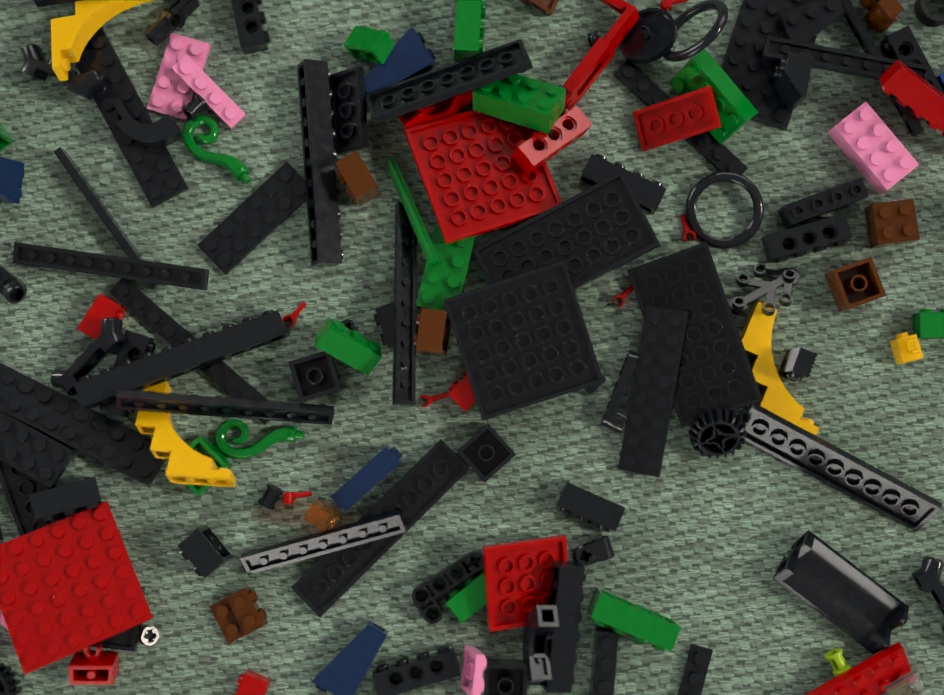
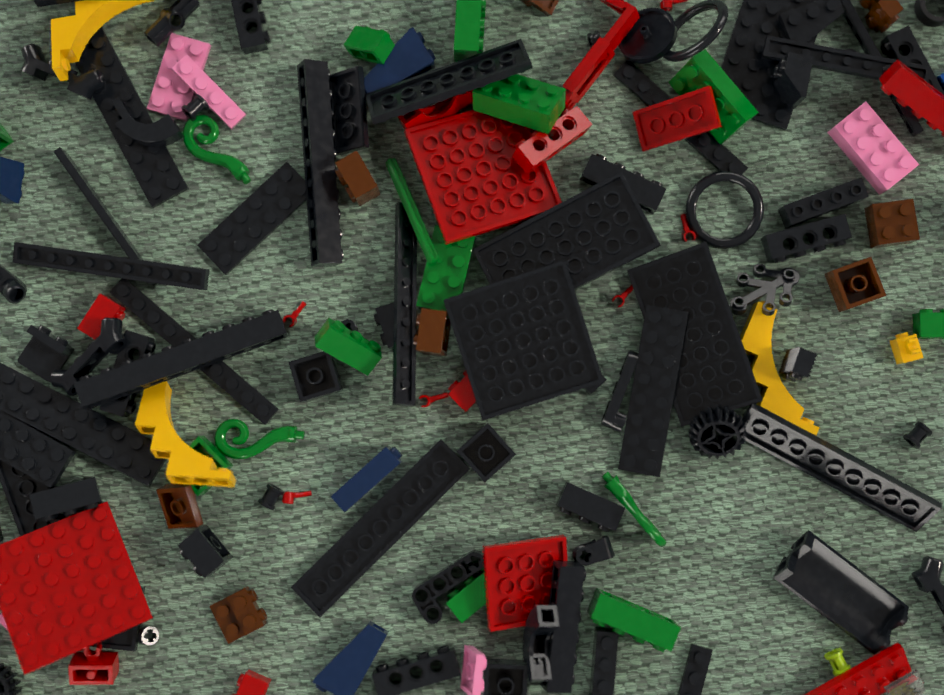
black plate [116,389,334,425] -> none
plate [240,510,407,575] -> none
clear orange brick [304,499,341,531] -> none
none -> black bracket [18,324,75,382]
none -> reddish brown plate [156,483,203,529]
none -> green plant [602,472,667,547]
none -> black bush [903,421,932,449]

